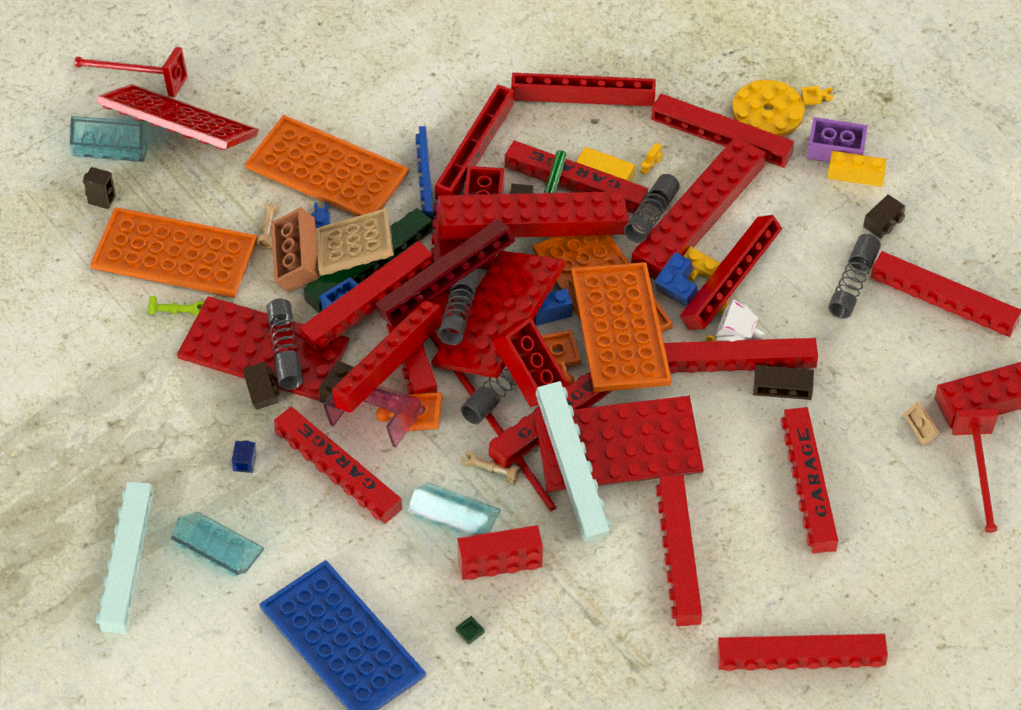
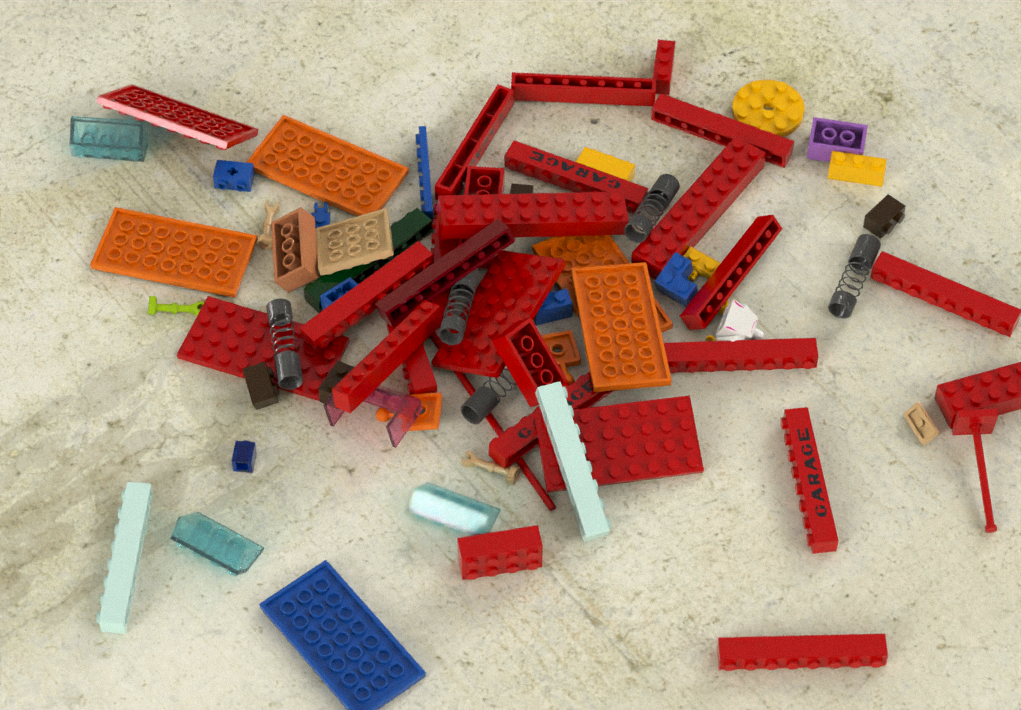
red tile [74,47,188,98] -> none
dark brown brick [83,167,116,209] -> none
red brick [274,406,402,524] -> none
dark green tile [455,616,485,644] -> none
green axle [544,150,567,193] -> none
yellow plate [640,142,663,175] -> none
red brick [656,475,702,626] -> none
dark brown brick [753,365,814,400] -> none
yellow plate [801,86,834,105] -> none
none -> blue brick [213,160,255,192]
none -> red brick [653,39,676,95]

